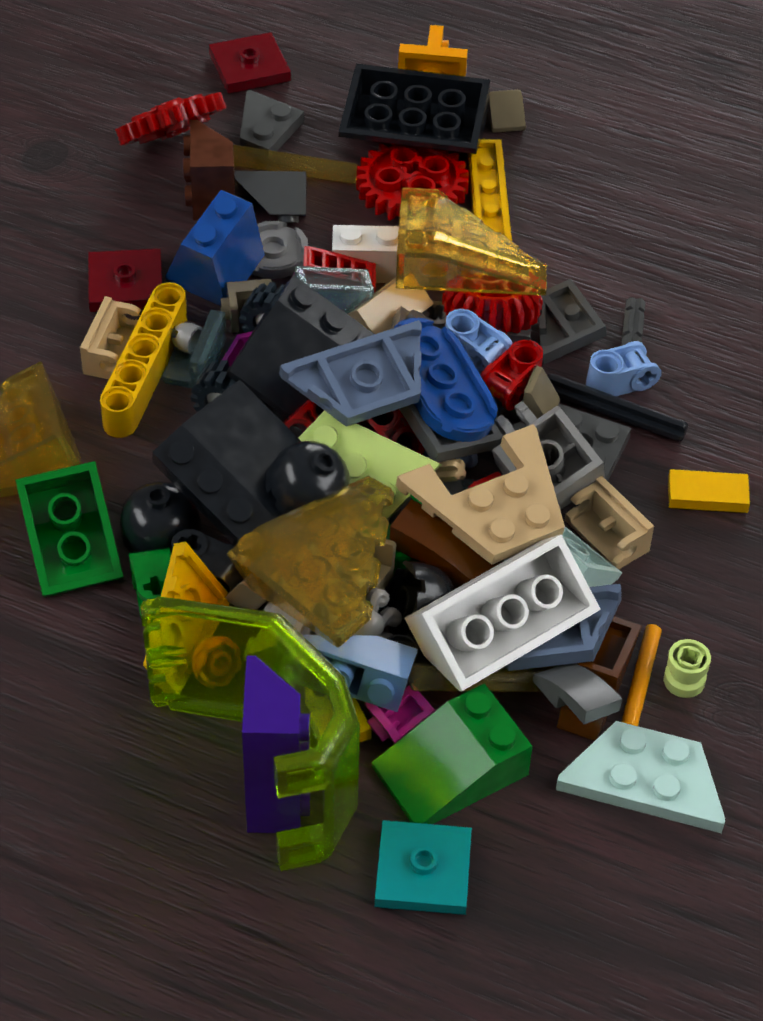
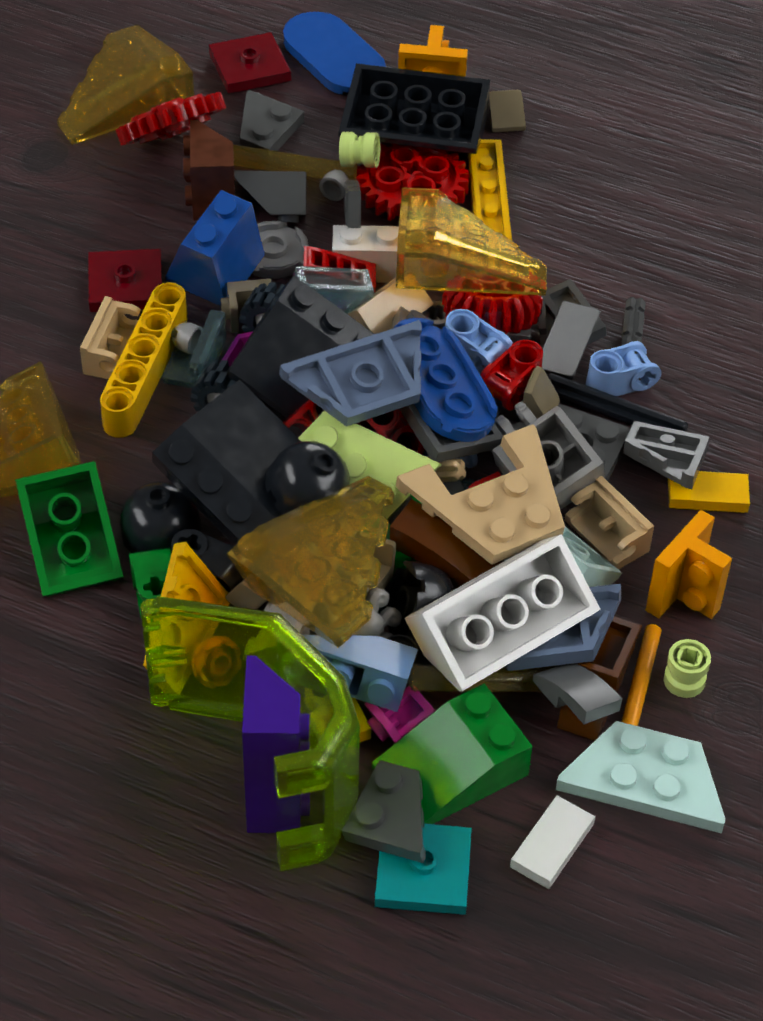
none -> clear yellow slope [57,25,194,145]
none -> blue tile [283,12,386,95]
none -> light grey hinge [319,169,349,201]
none -> yellowish green wheel [339,132,381,168]
none -> dark grey wing [342,760,426,863]
none -> dark grey tile [344,180,361,228]
none -> white tile [510,795,595,889]
none -> dark grey slope [542,300,601,380]
none -> dark grey wing [623,421,710,489]
none -> light orange bracket [645,510,732,619]

